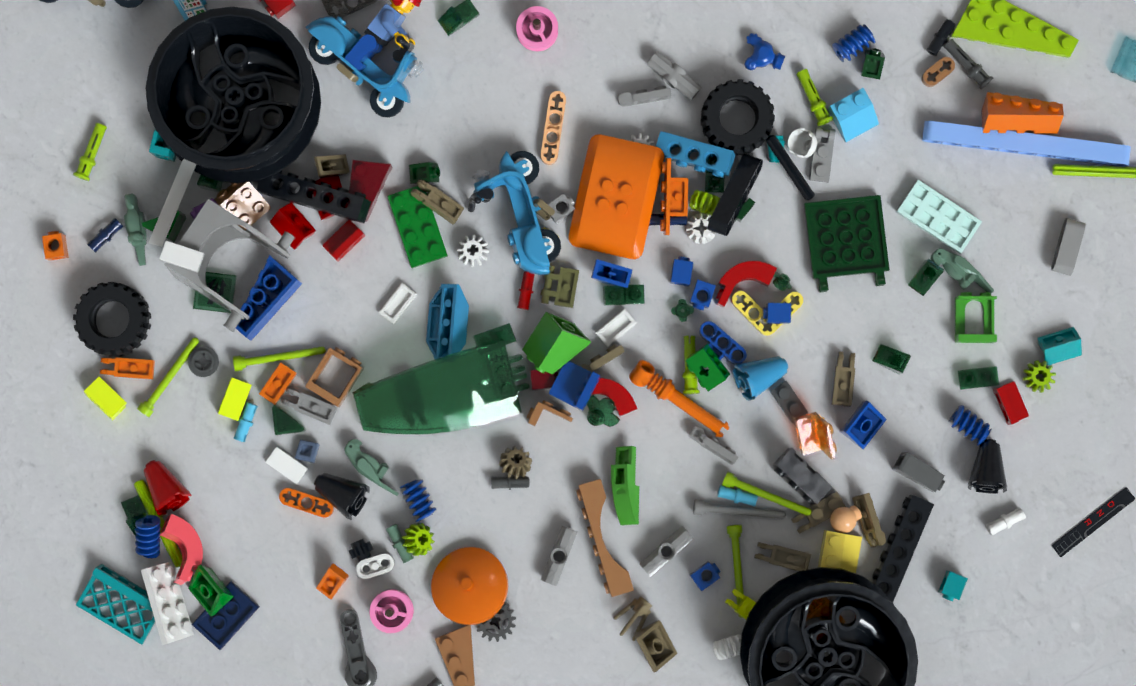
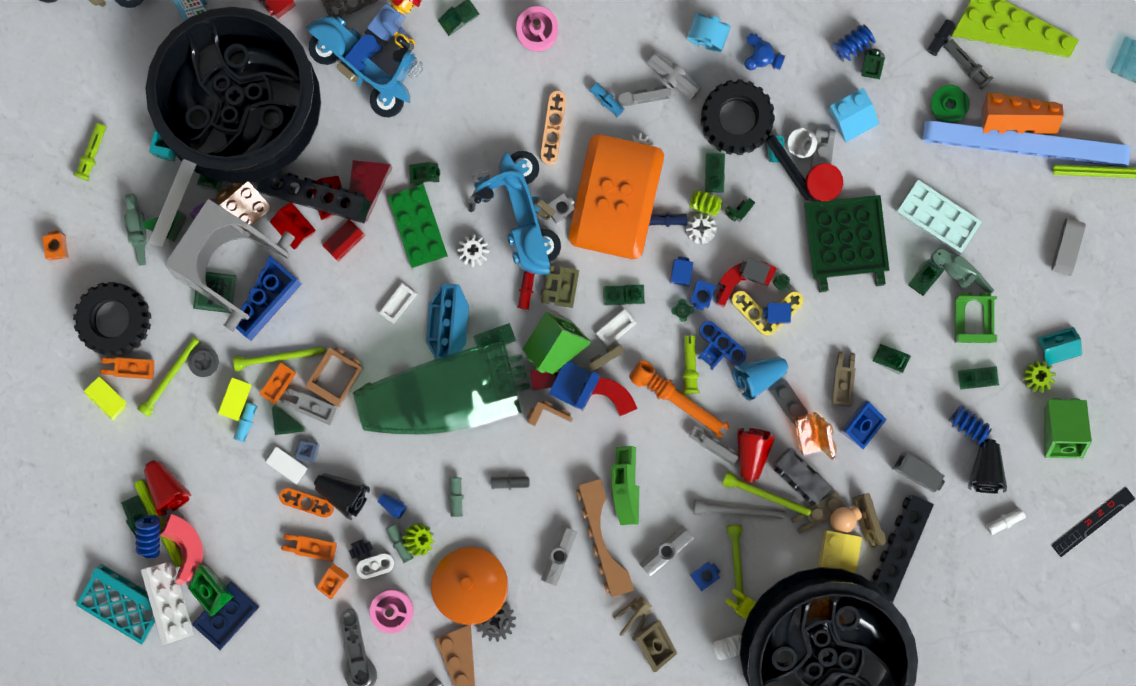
dark blue pin [87,218,124,253] -> none
white tile [159,241,204,273] -> none
dark tan slope [314,154,350,179] -> none
sand green animal [344,439,399,496] -> none
blue piece [399,479,436,522] -> none
dark tan hinge [411,180,464,225] -> none
dark tan gear [499,446,532,479] -> none
clear green plate [587,395,620,427] -> none
blue slope [591,259,633,288] -> none
dark azure brick [656,131,736,178] -> none
orange bracket [660,158,688,235] -> none
green brick [685,343,730,392] -> none
black beam [708,154,763,236] -> none
medium azure pin [717,485,758,507] -> none
dark tan hinge [754,542,811,571] -> none
lime pin [796,69,833,126] -> none
medium nougat beam [922,57,955,87] -> none
teal brick [938,570,968,602] -> none
red panel [993,381,1029,425] -> none
none -> orange hinge [281,534,337,562]
none -> blue cone [378,493,407,519]
none -> sand green pin [448,477,464,517]
none -> dark azure pin [589,83,625,118]
none -> medium azure brick [687,13,731,52]
none -> red cone [737,428,775,482]
none -> dark grey brick [739,257,770,285]
none -> red tile [805,163,843,201]
none -> green plate [930,85,970,123]
none -> bright green slope [1044,398,1092,458]

